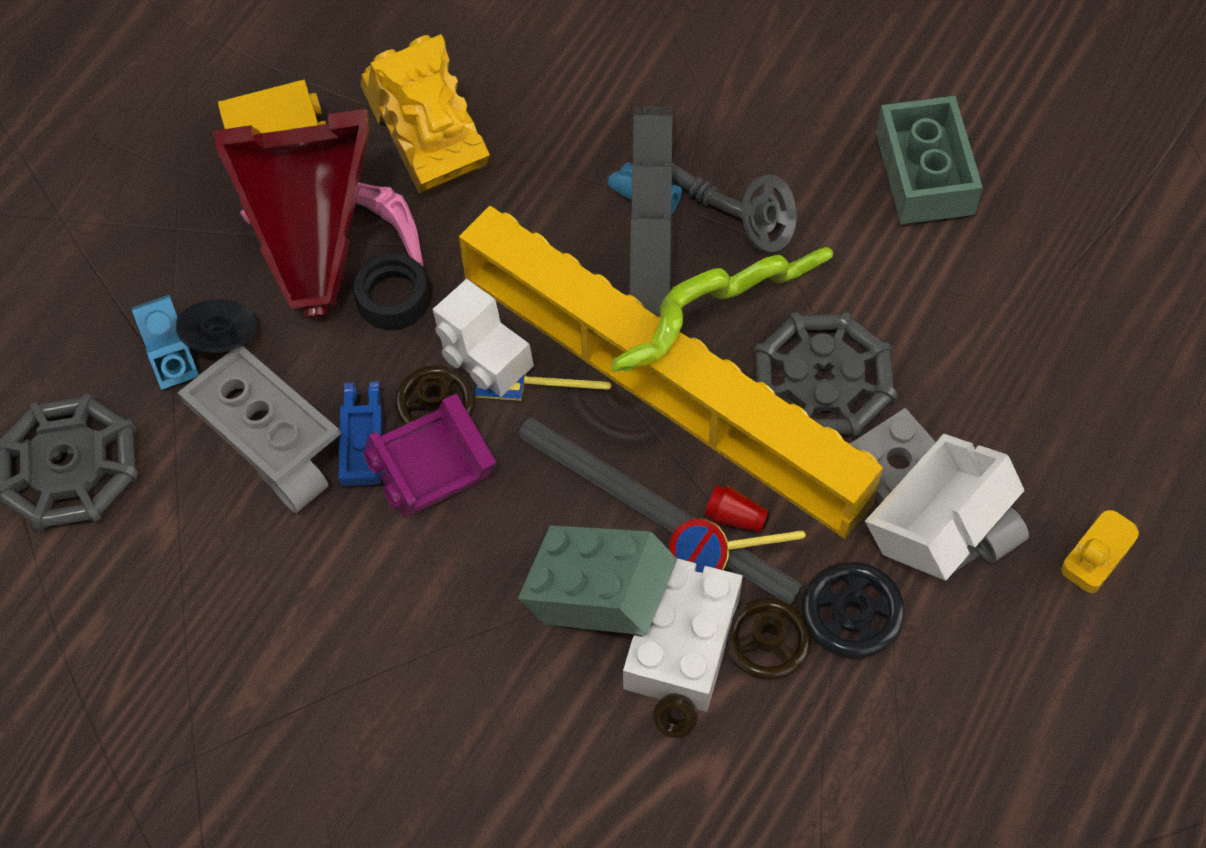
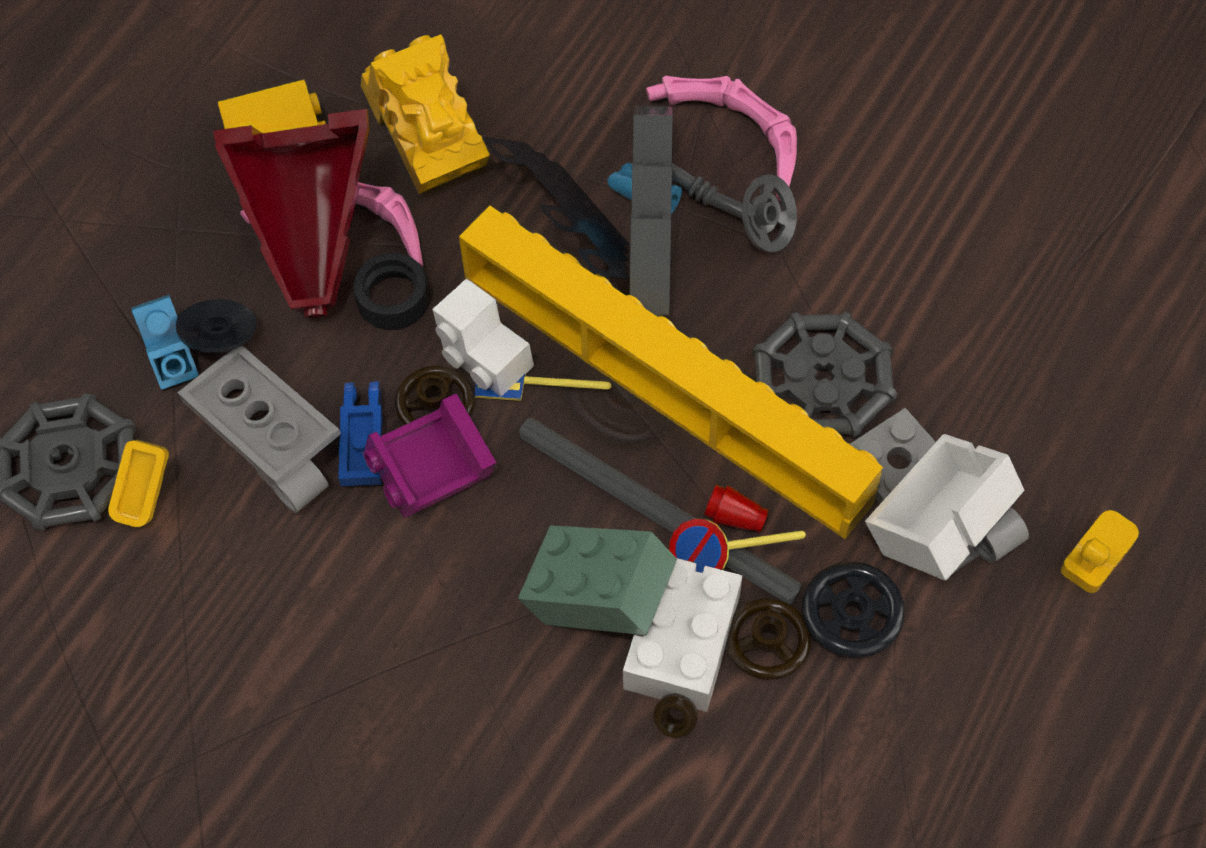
lime animal [611,247,833,372] -> none
sand green brick [876,96,983,225] -> none
none -> yellow piece [108,440,169,527]
none -> black piece [482,137,630,278]
none -> bright pink animal [646,76,797,201]

